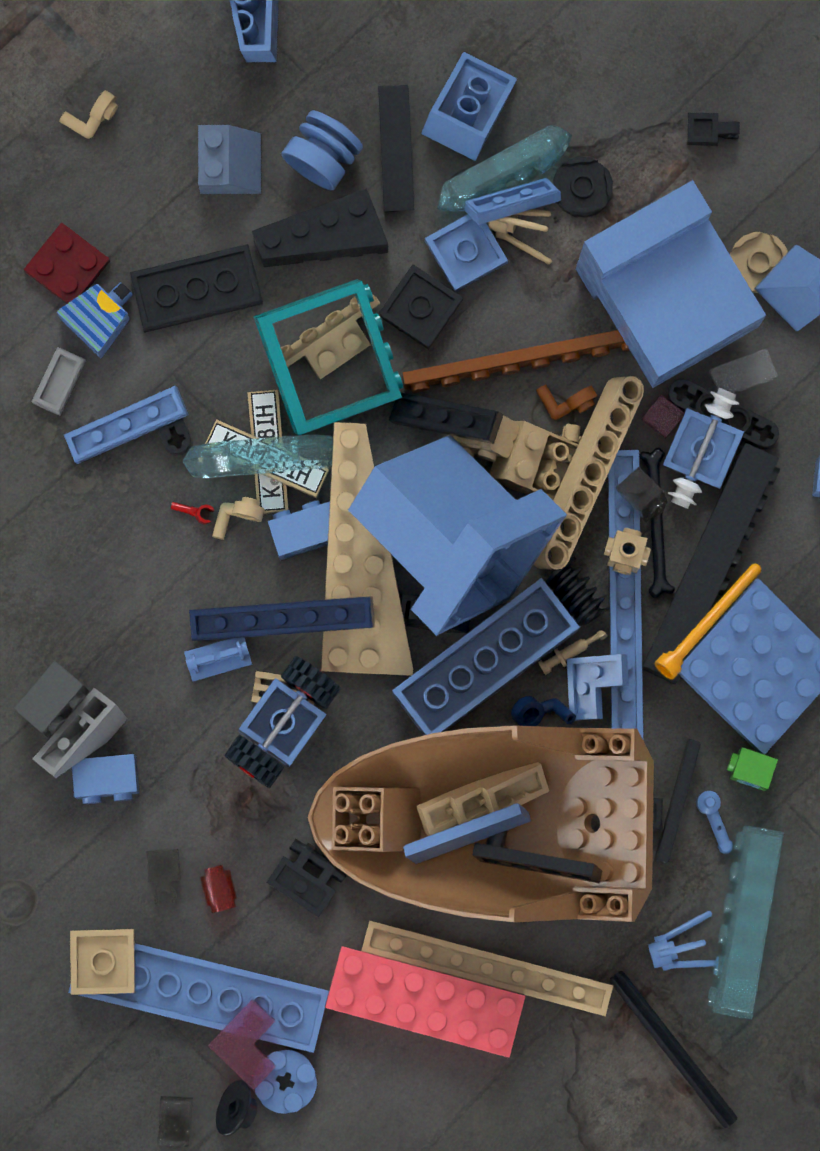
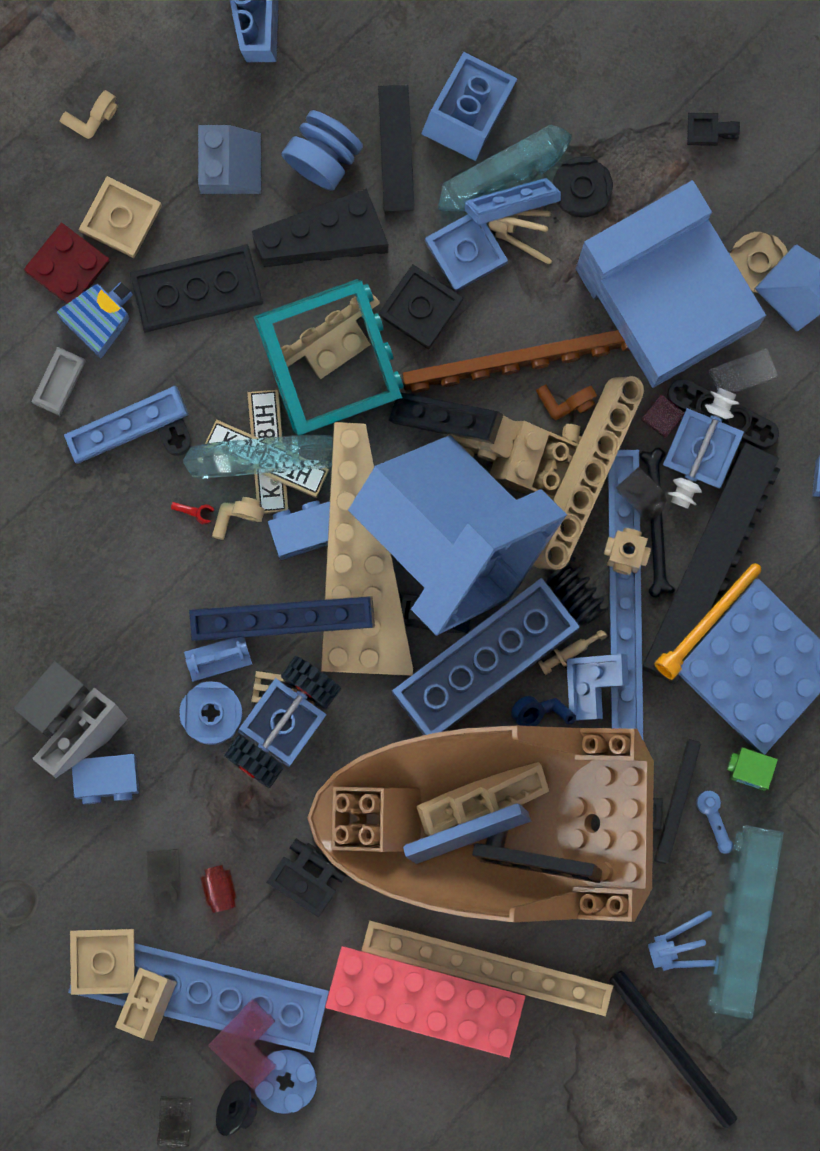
none -> tan plate [79,176,162,258]
none -> tan hinge [115,967,177,1041]
none -> medium blue plate [180,681,242,745]

